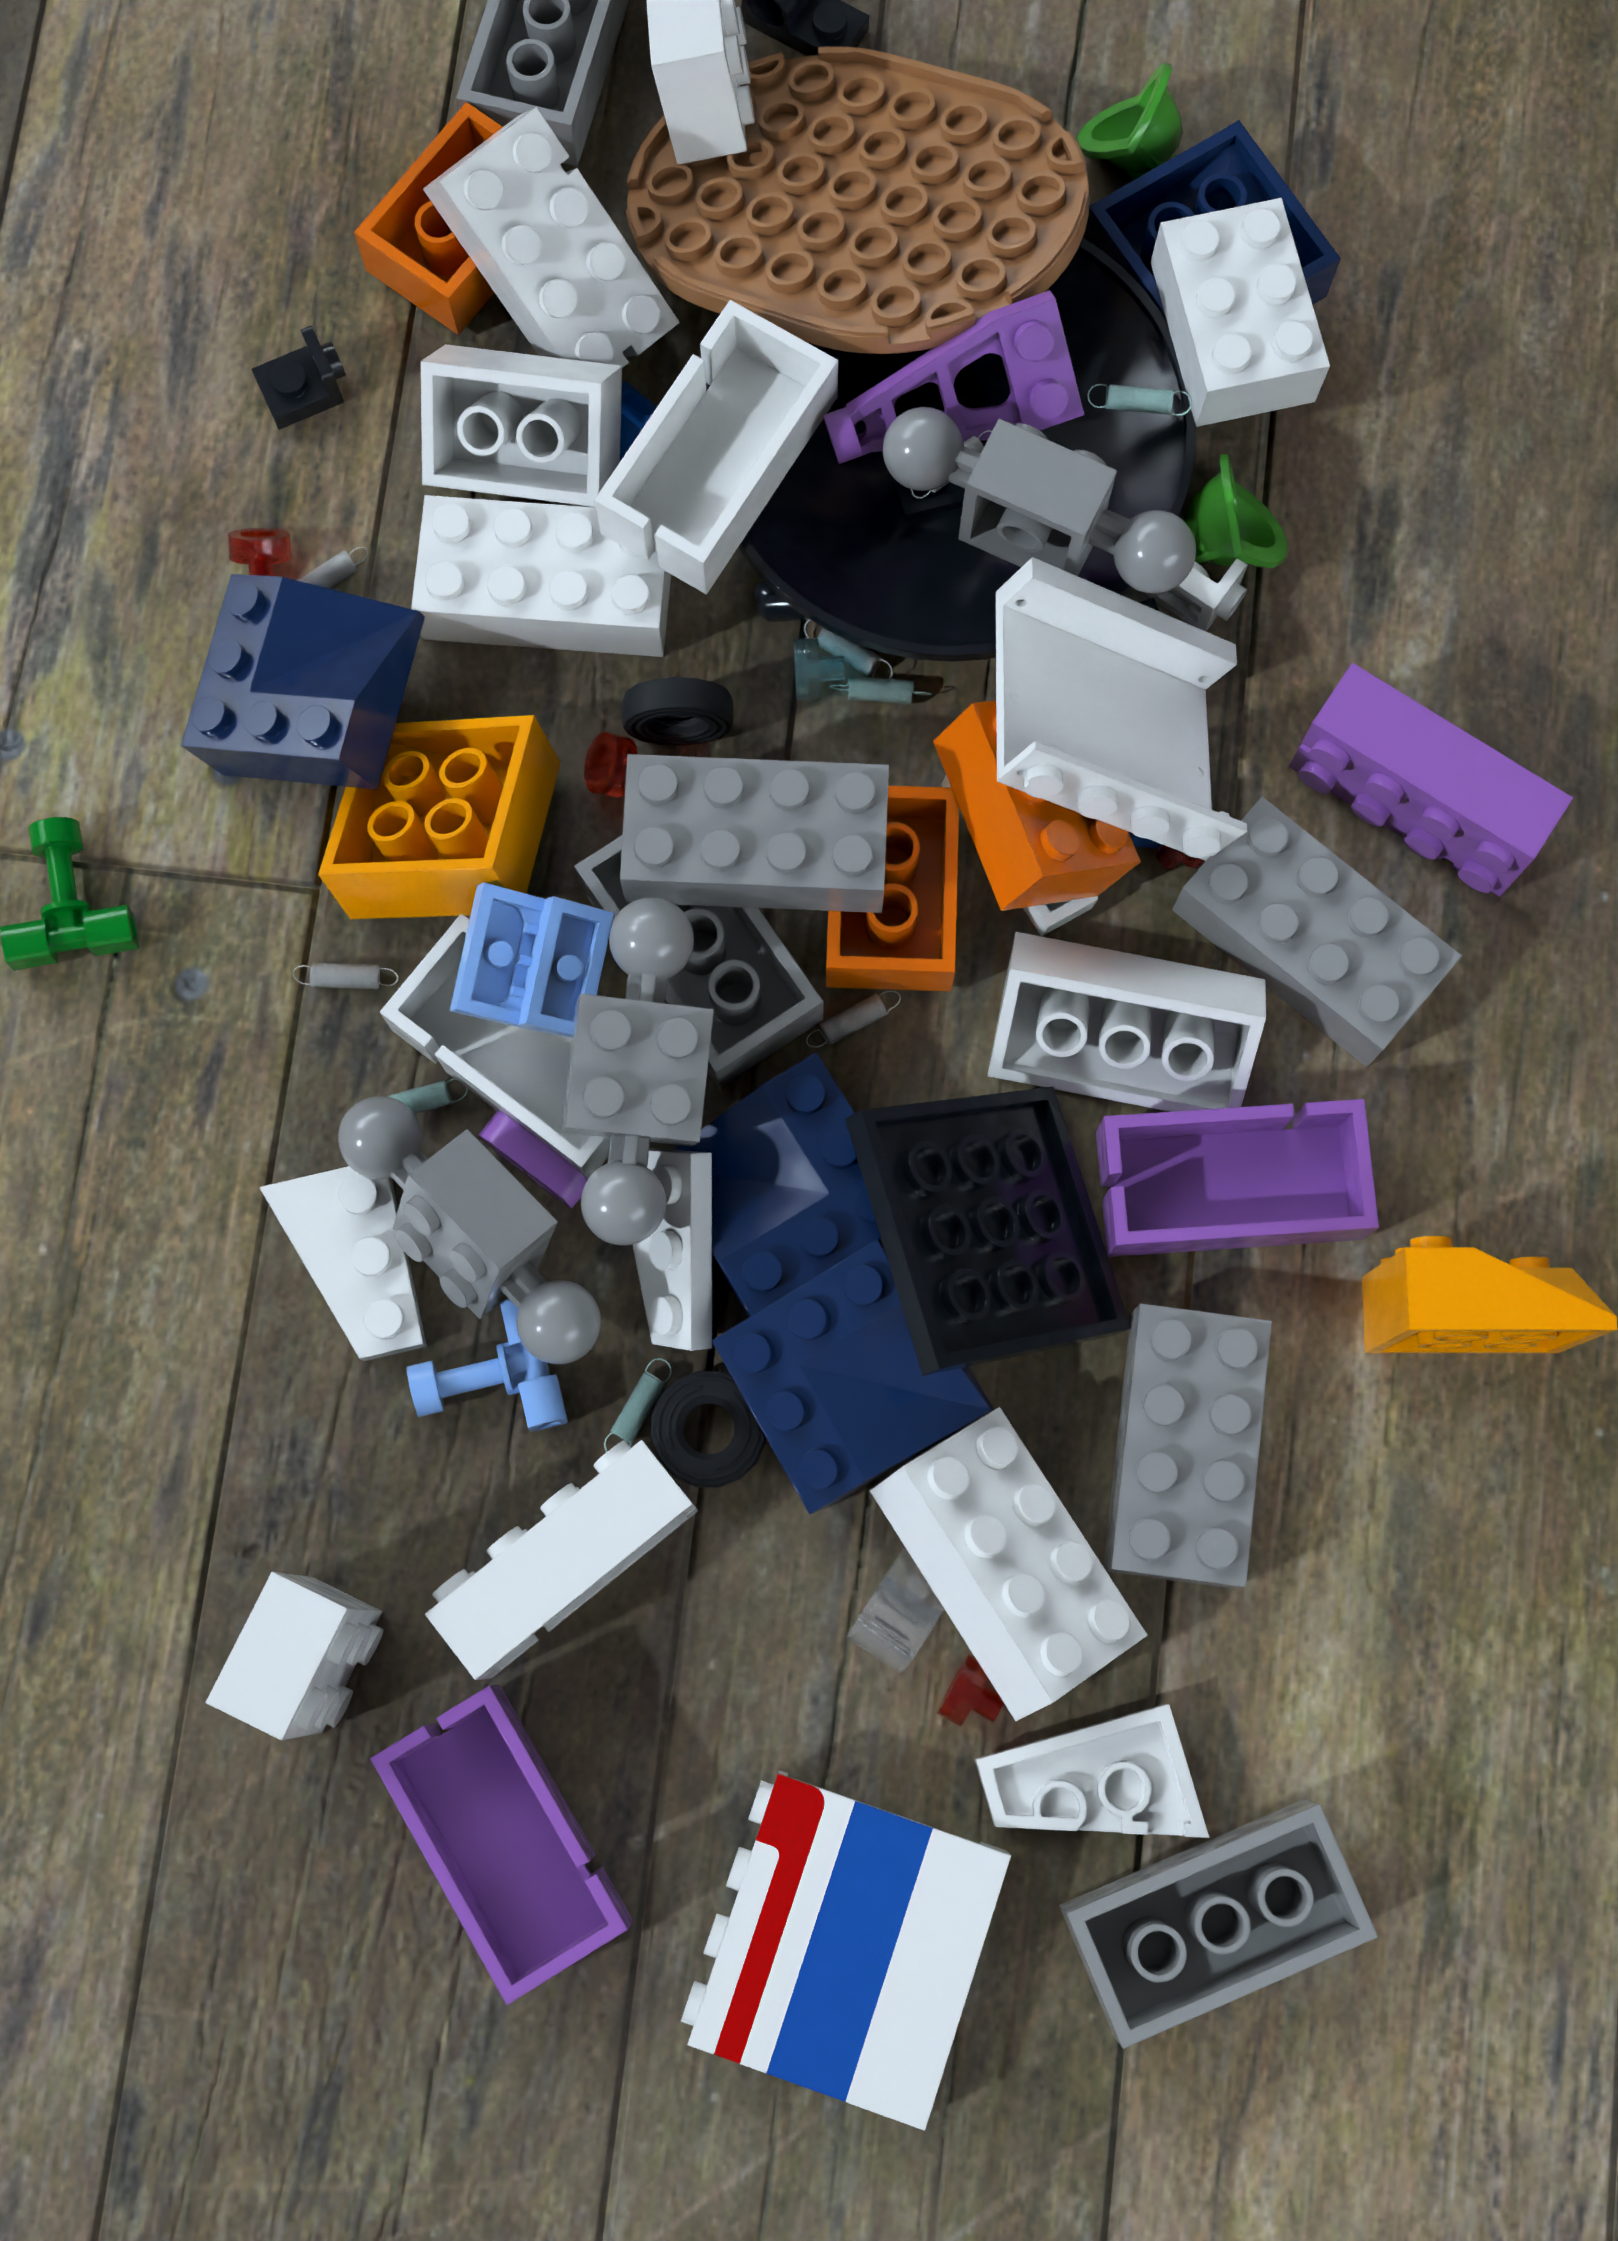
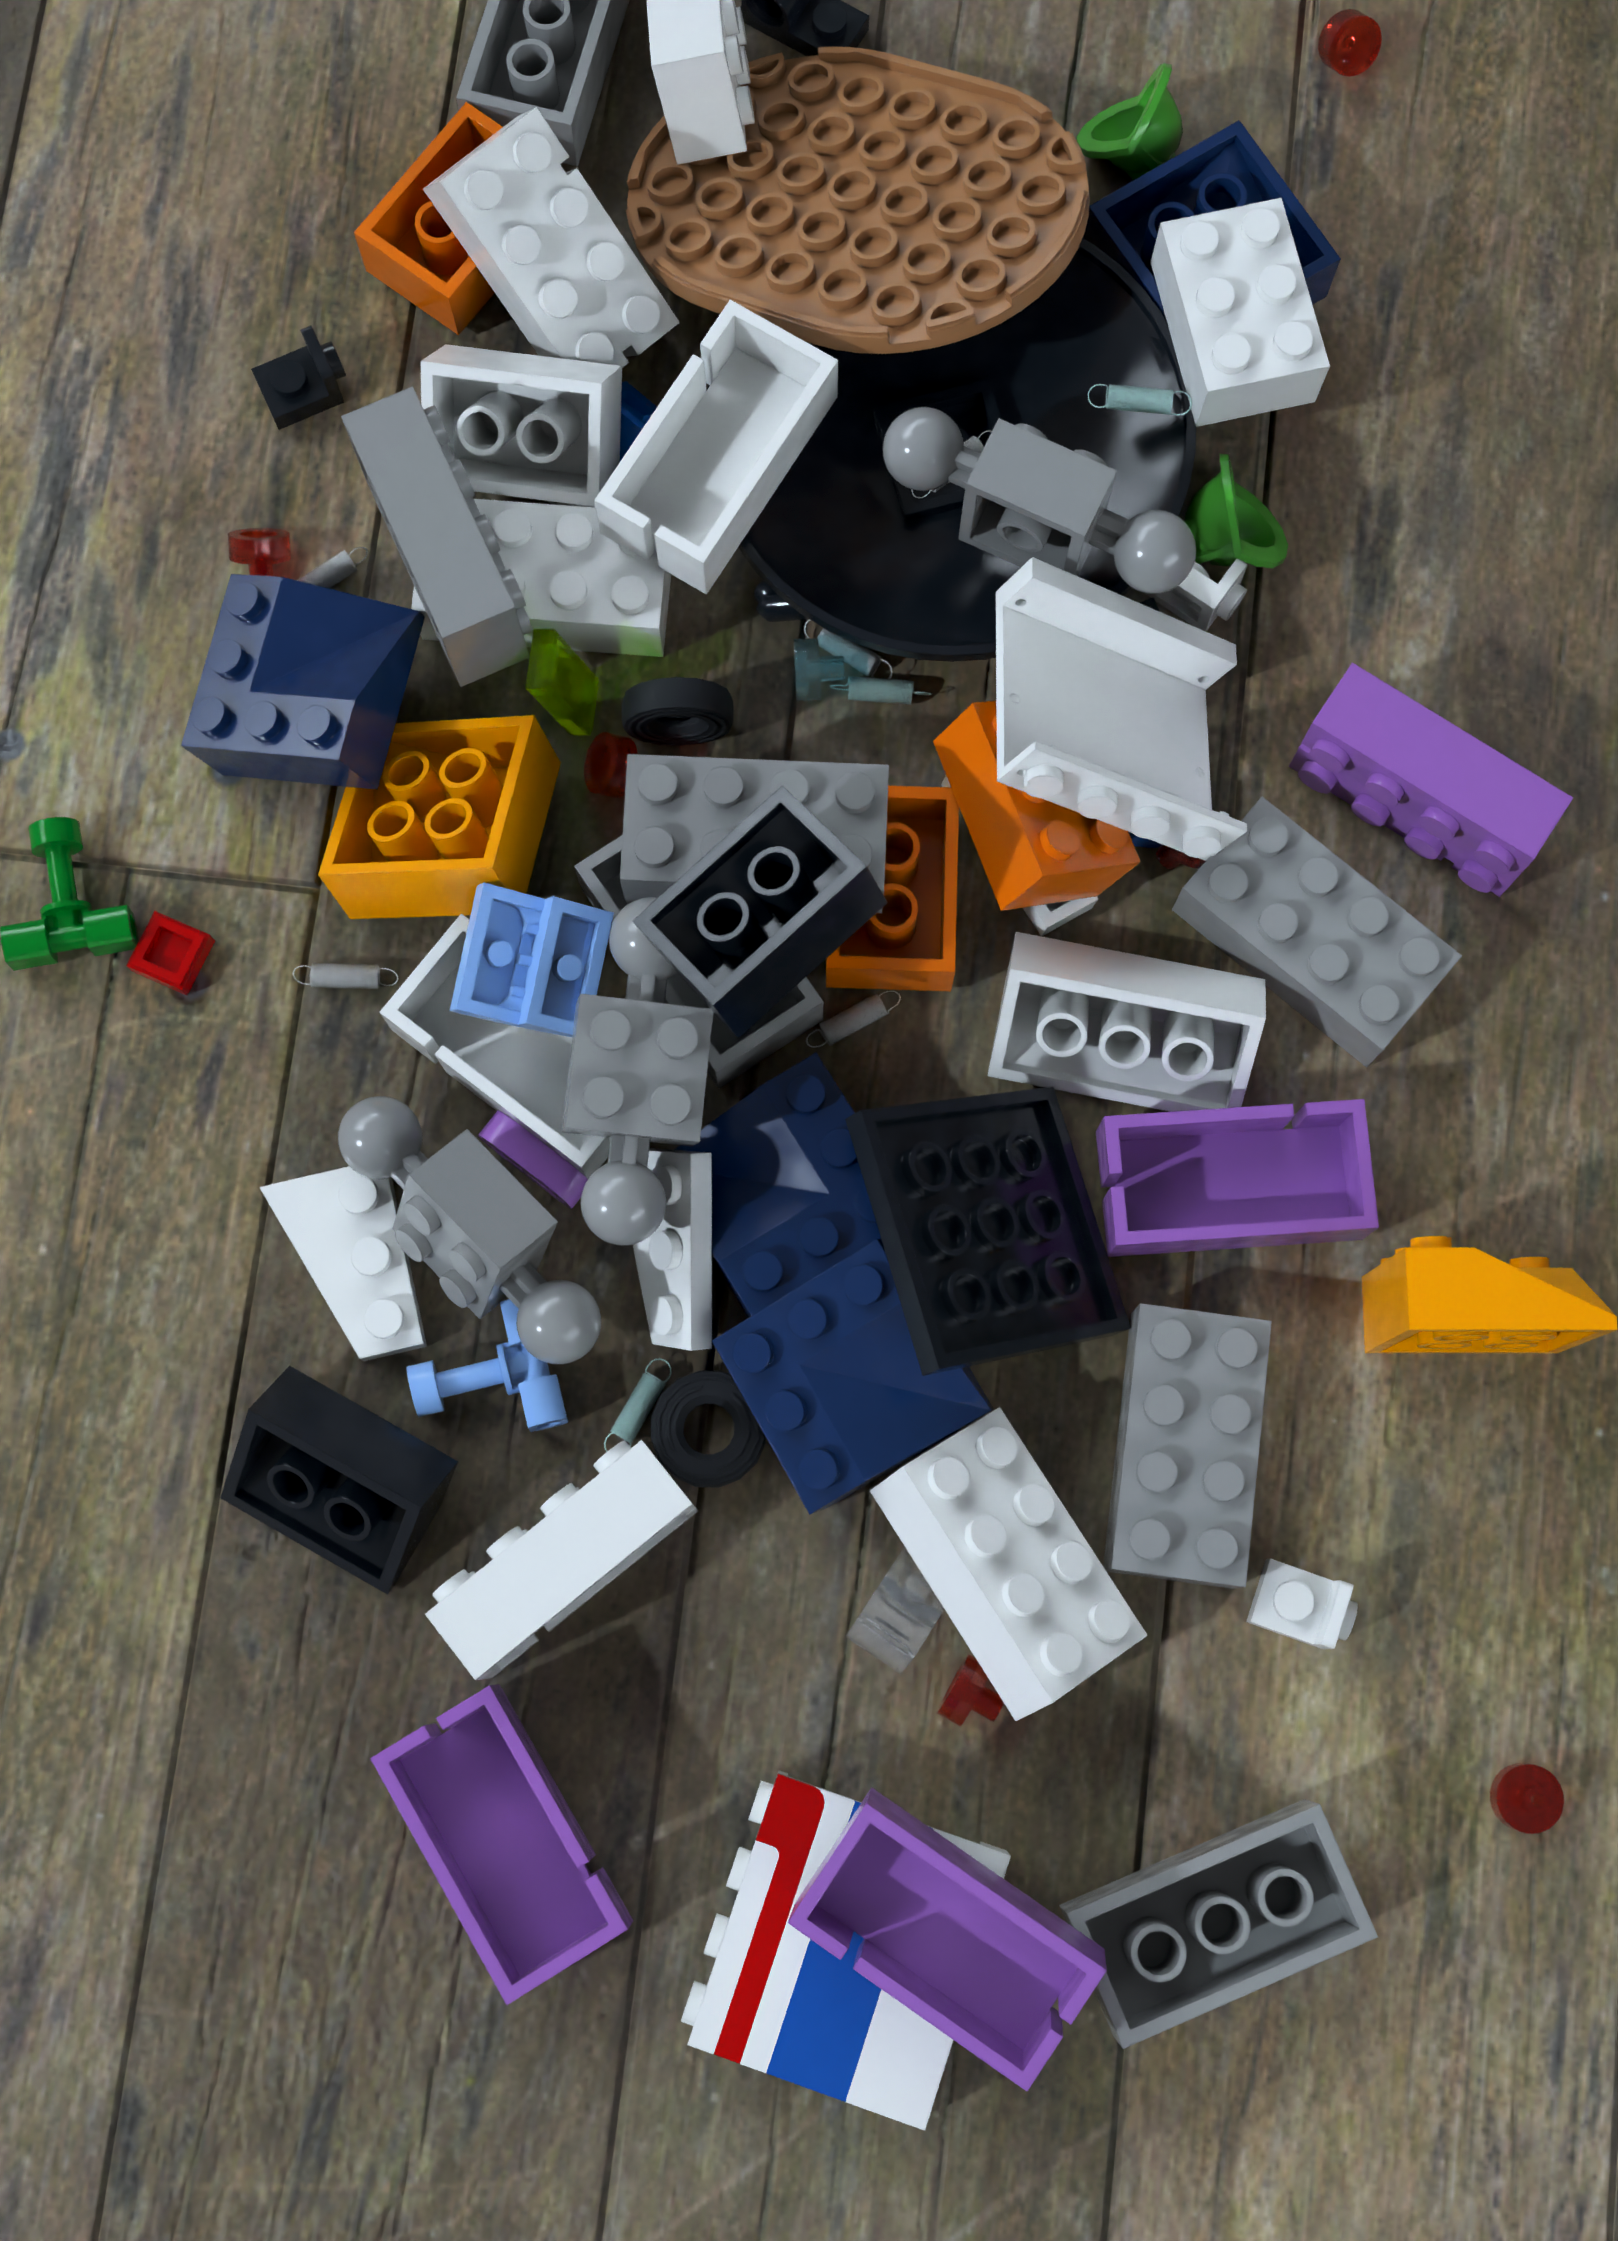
white brick [205,1572,383,1740] -> none
light aqua piece [387,1078,468,1114] -> none
medium lavender plate [823,290,1084,464] -> none
white wing [975,1704,1209,1838] -> none
none -> red tile [126,911,215,996]
none -> black slope [220,1366,458,1595]
none -> light grey brick [341,386,533,687]
none -> clear neon green tile [525,629,599,735]
none -> black slope [632,785,888,1038]
none -> medium lavender piece [787,1787,1107,2091]
none -> white bracket [1246,1558,1358,1649]
none -> clear red tile [1318,9,1382,77]
none -> clear red tile [1490,1763,1564,1834]

